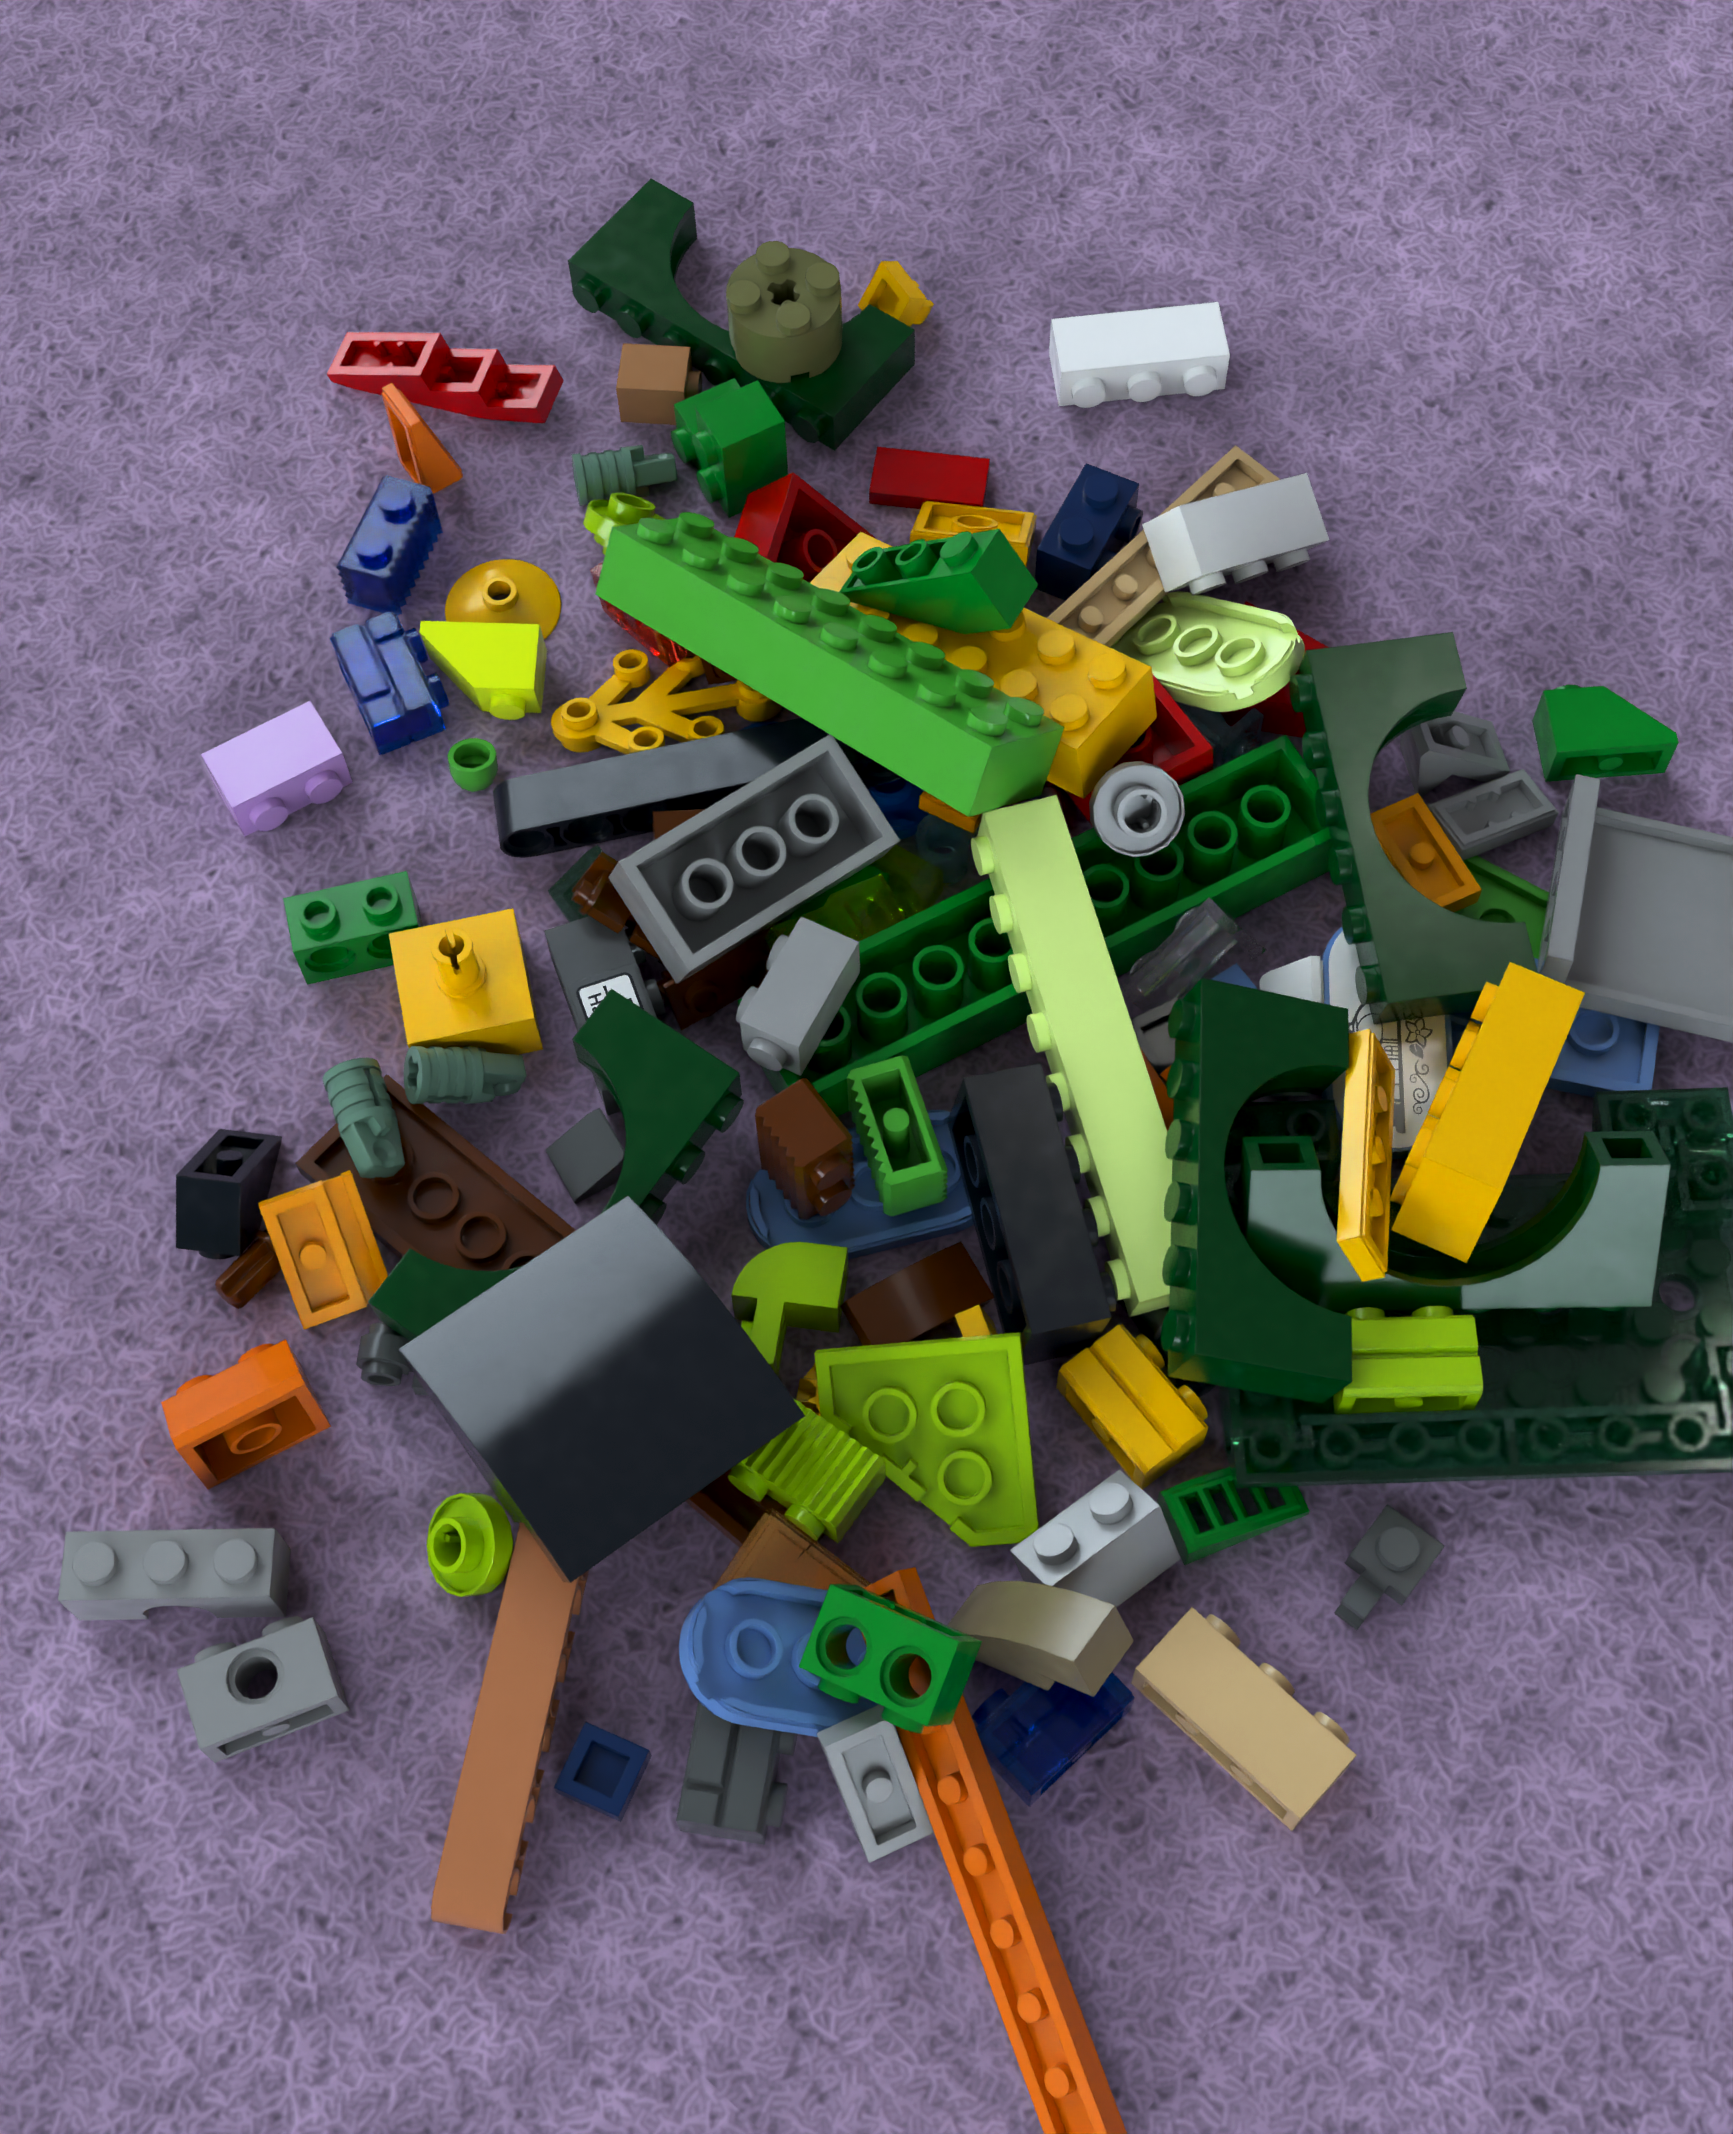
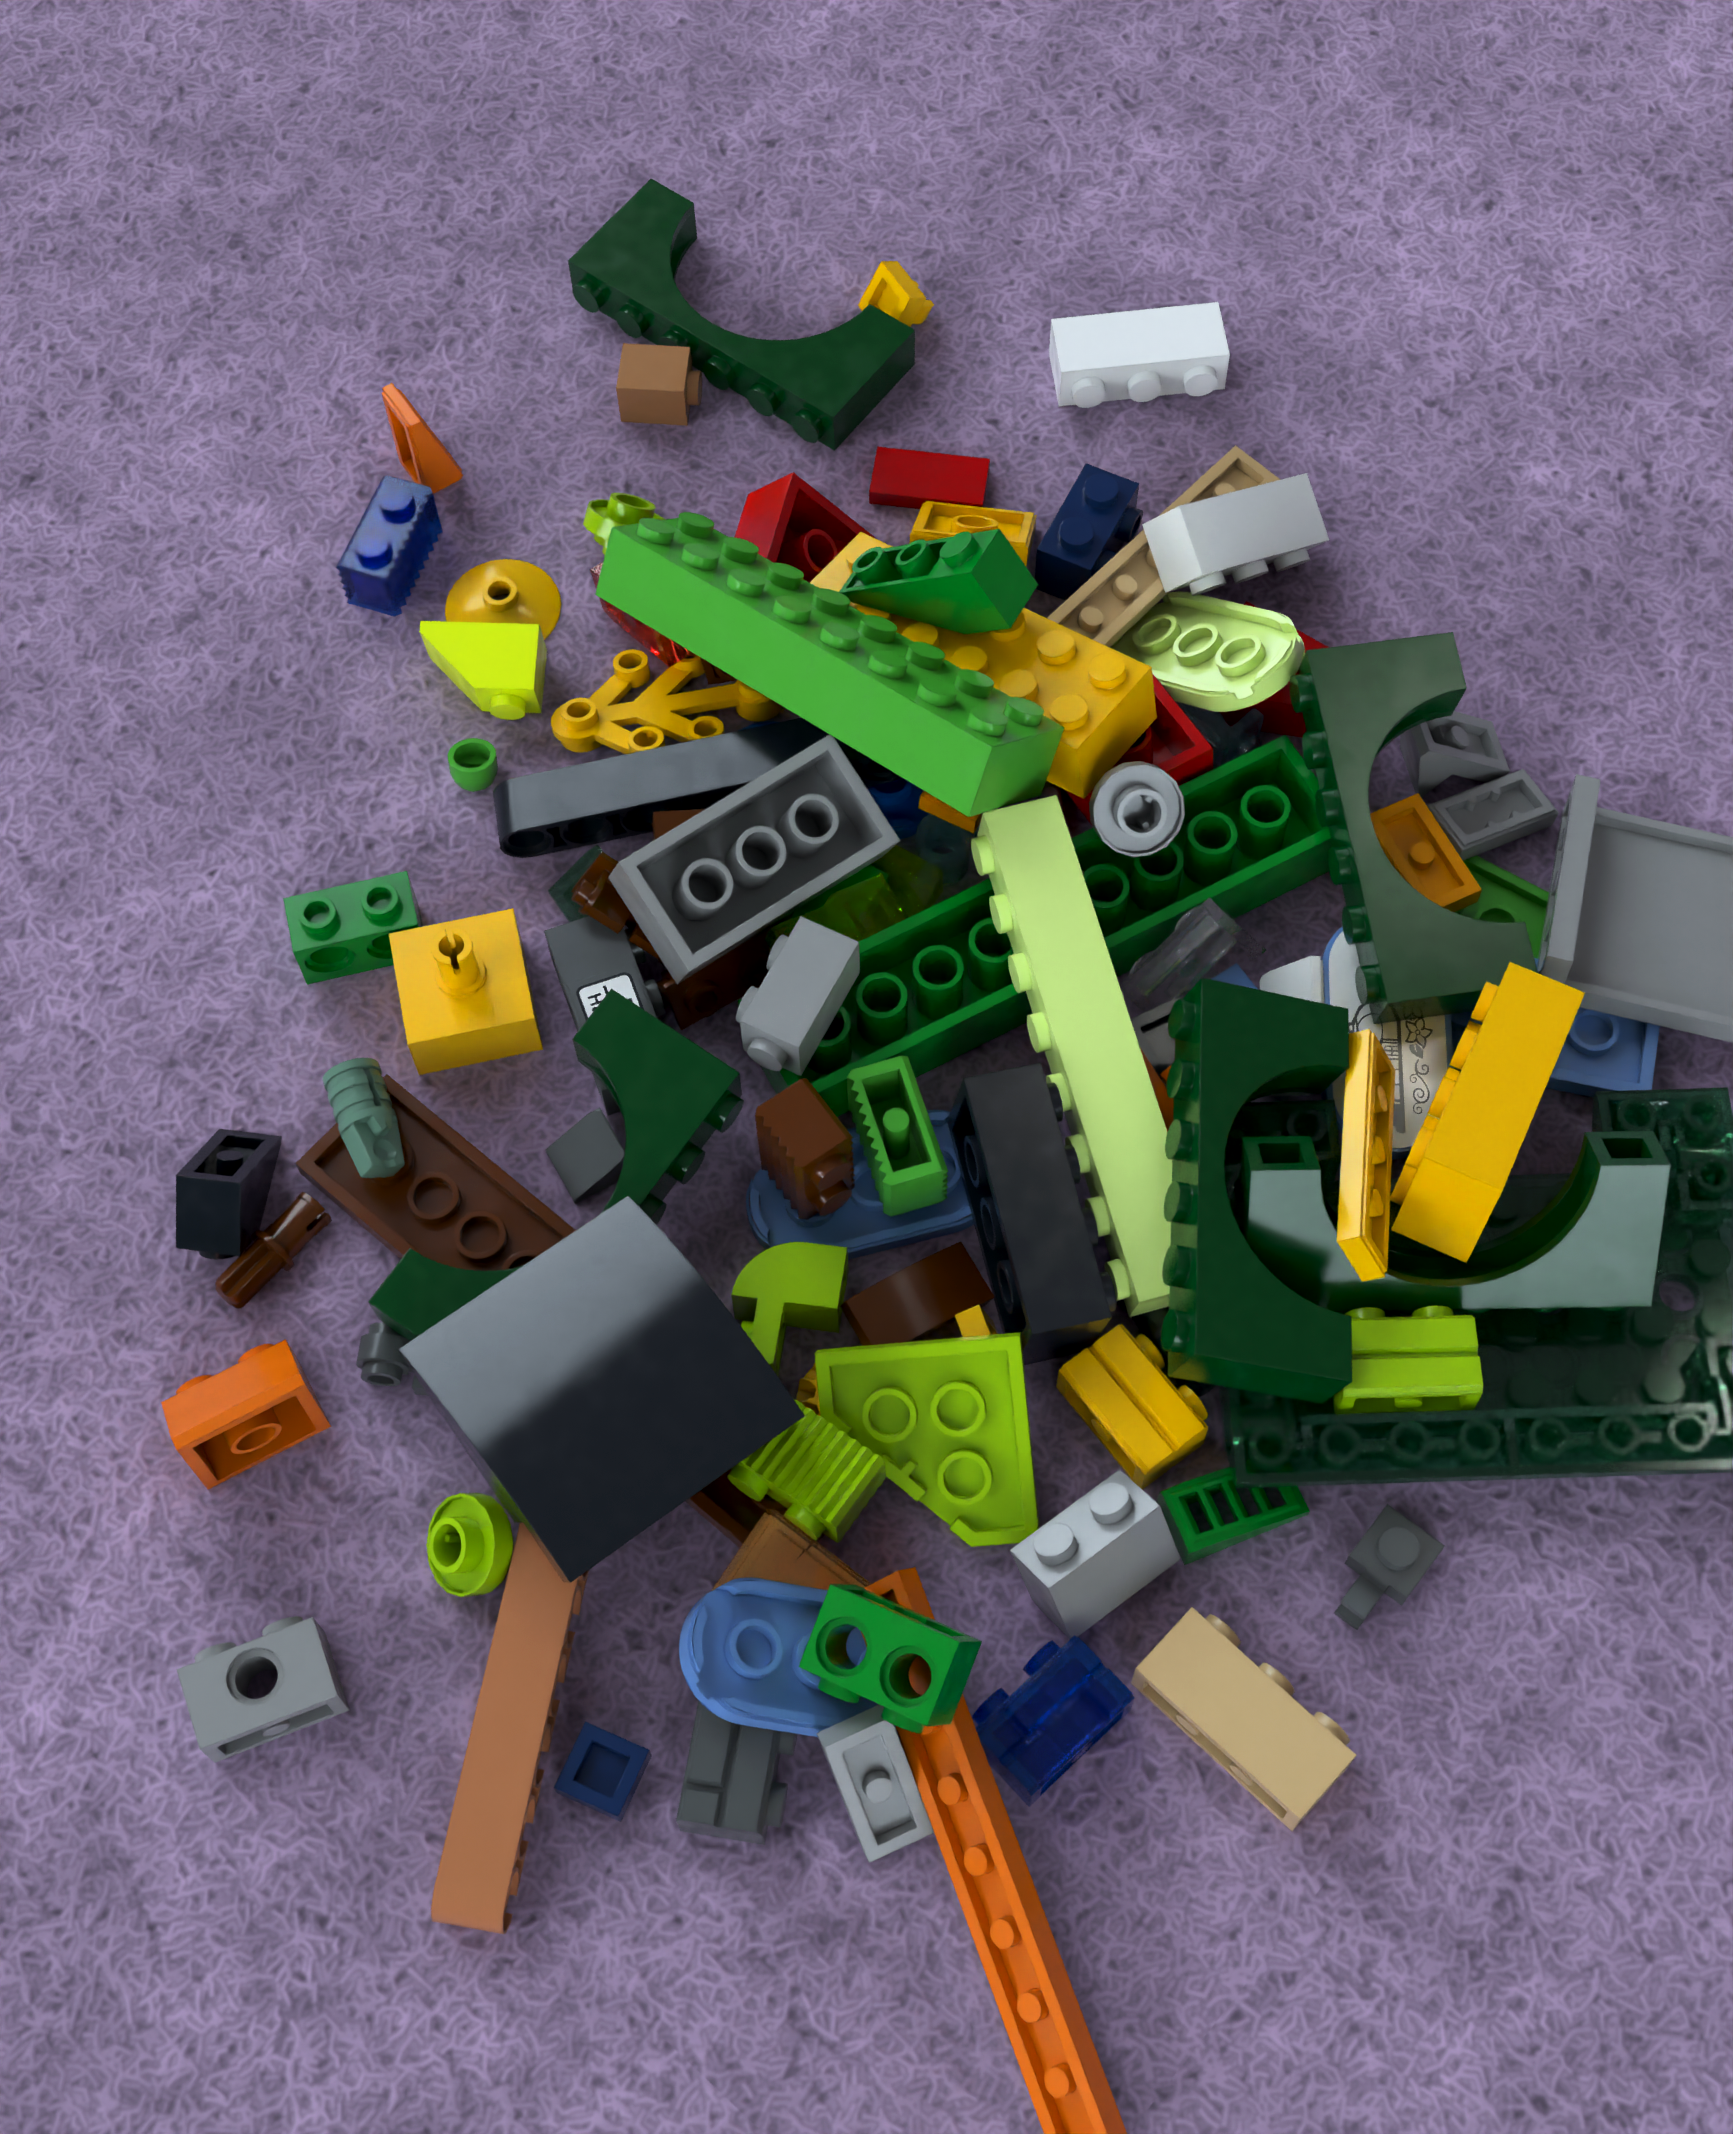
light grey arch [58,1528,291,1620] -> none
lavender brick [201,701,353,837] -> none
light orange plate [258,1170,388,1330] -> none
red slope [327,332,564,424] -> none
clear blue brick [329,611,450,755] -> none
sand green hinge [404,1046,527,1104] -> none
sand green hinge [571,445,677,506] -> none
green brick [671,378,788,518] -> none
olive brick [726,241,843,383] -> none
dark tan slope [947,1581,1134,1697] -> none
green slope [1532,685,1678,782] -> none

